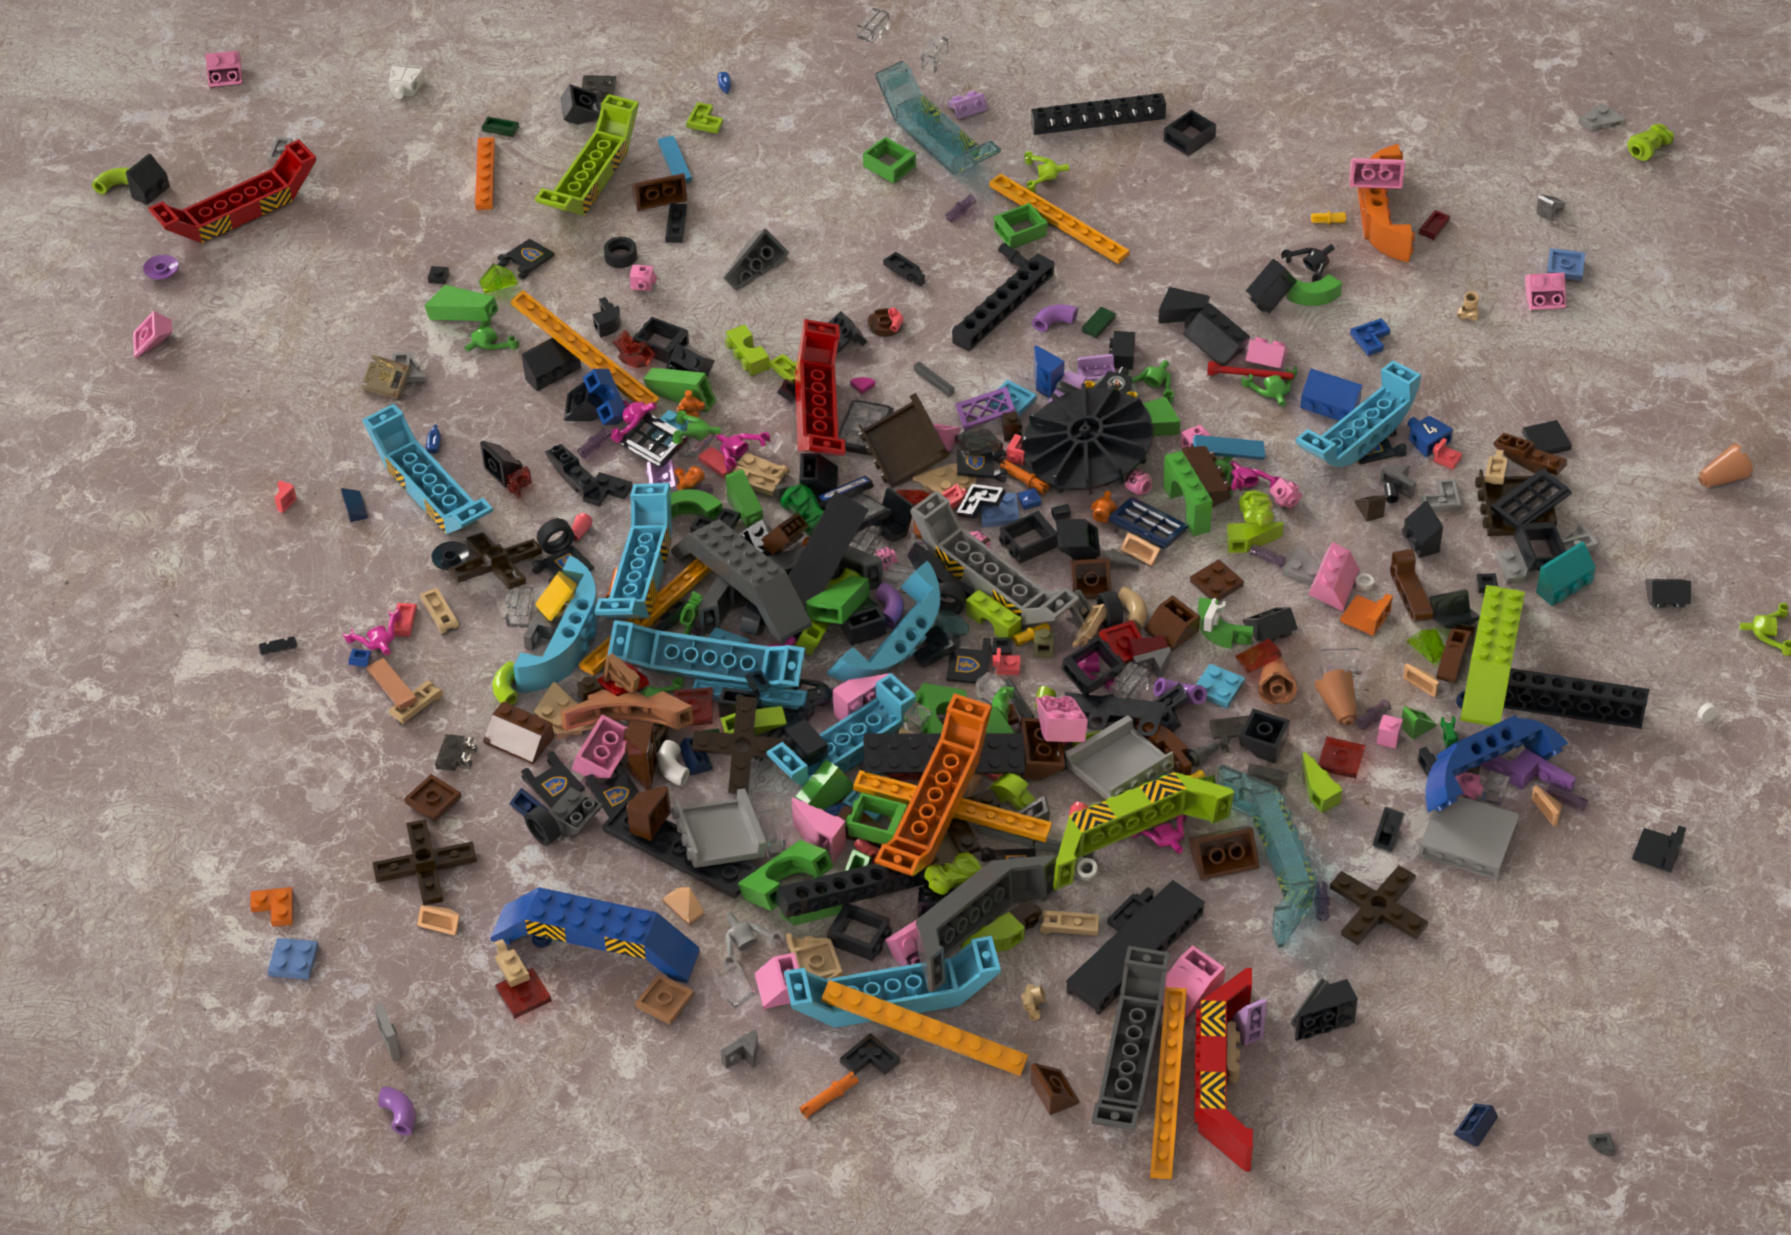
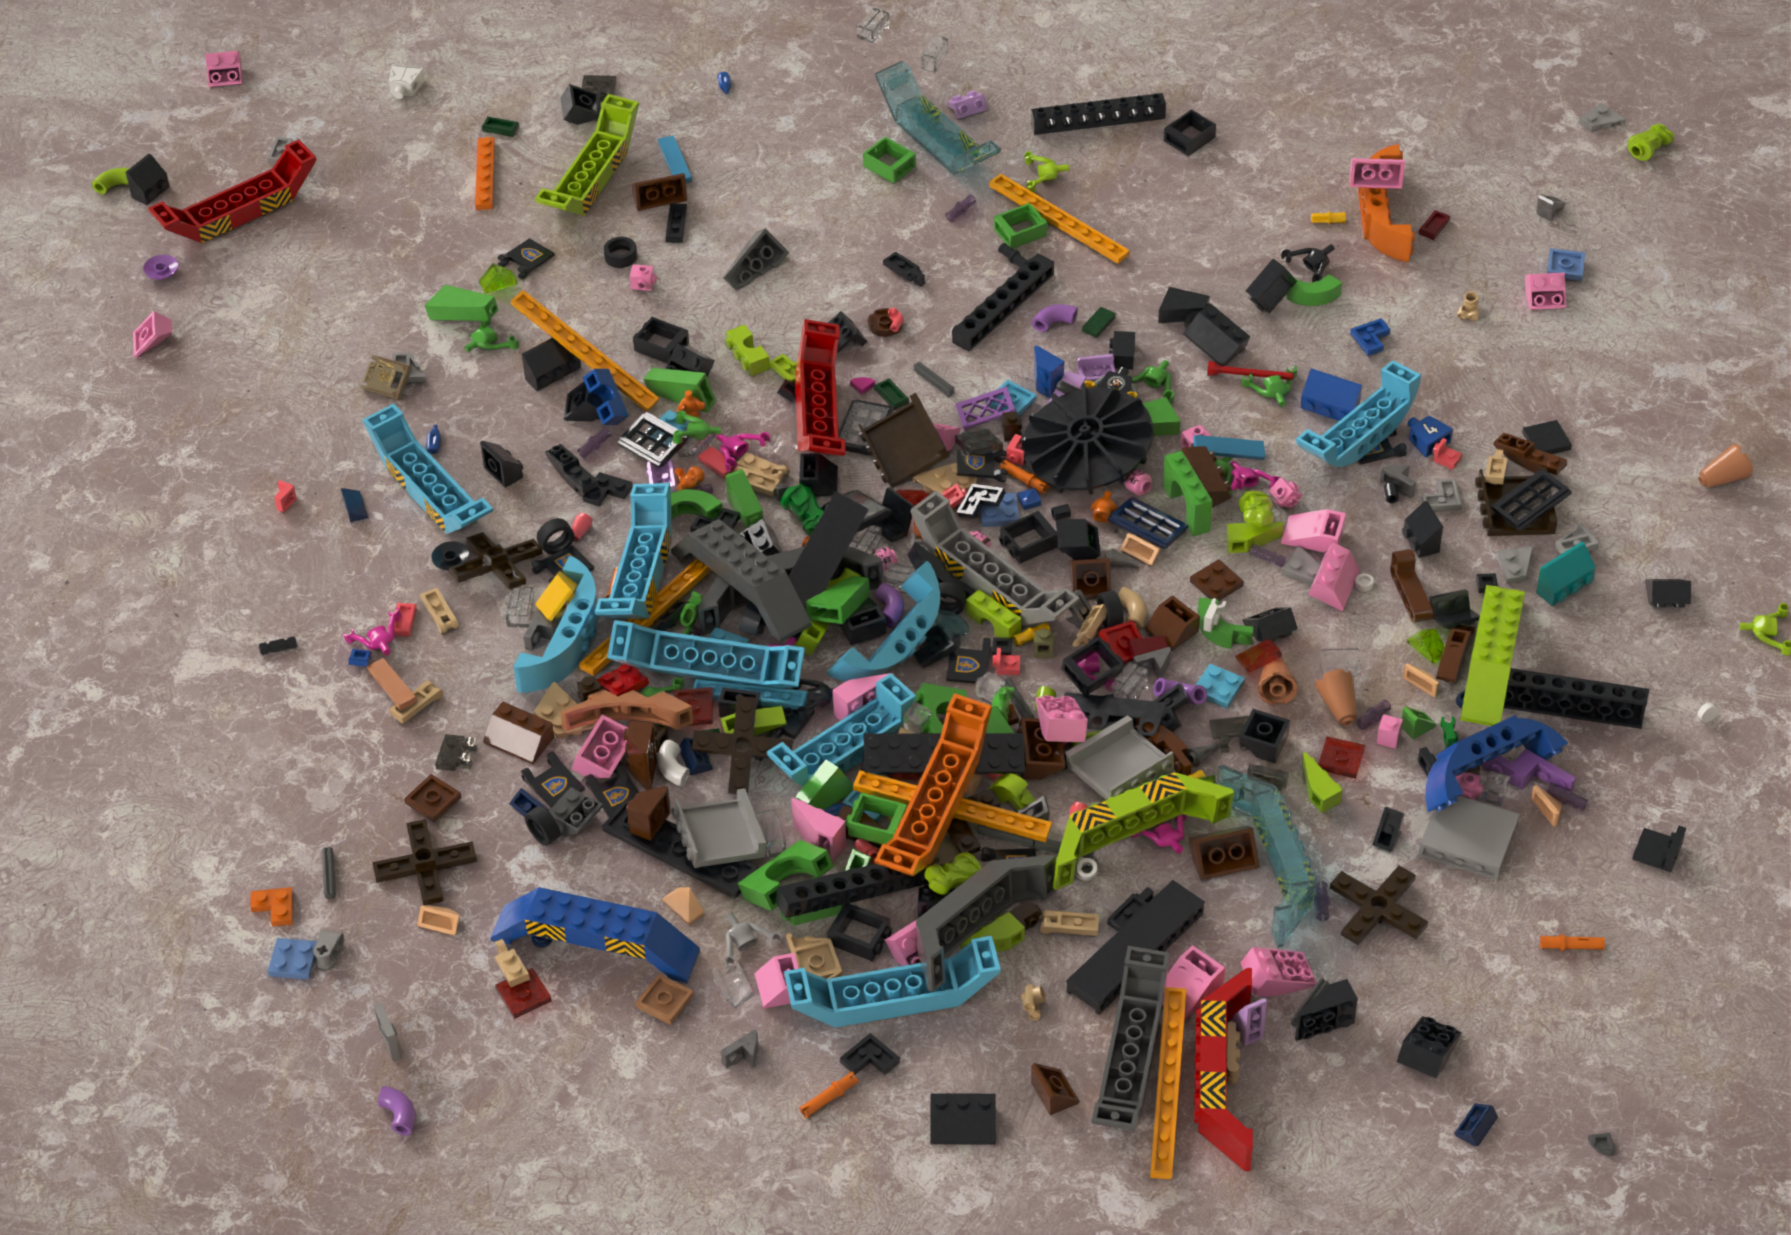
black plate [428,266,449,284] -> none
lime cylinder [492,661,518,705] -> none
clear red bracket [507,466,532,498] -> none
black brick [592,297,621,338] -> none
medium nougat wing [603,653,640,693] -> none
dark pink piece [610,400,657,443] -> none
clear red brick [613,330,655,368] -> none
lime plate [686,102,723,134] -> none
black plate [745,670,771,693] -> none
reddish brown brick [761,512,810,554] -> none
black brick [784,719,828,767] -> none
tile [816,475,874,508] -> none
light orange plate [821,980,1028,1076] -> none
bright pink slope [1245,337,1290,369] -> none
orange bracket [1340,593,1393,636] -> none
dark brown slope [1355,495,1386,522] -> none
black window [1514,522,1567,571] -> none
none -> light grey piece [313,930,344,970]
none -> dark grey axle [322,847,336,899]
none -> dark green tile [874,378,909,410]
none -> black slope [930,1093,996,1145]
none -> bright pink slope [1240,947,1317,997]
none -> bright pink slope [1281,509,1346,553]
none -> black slope [1397,1016,1462,1078]
none -> orange pin [1540,934,1605,951]

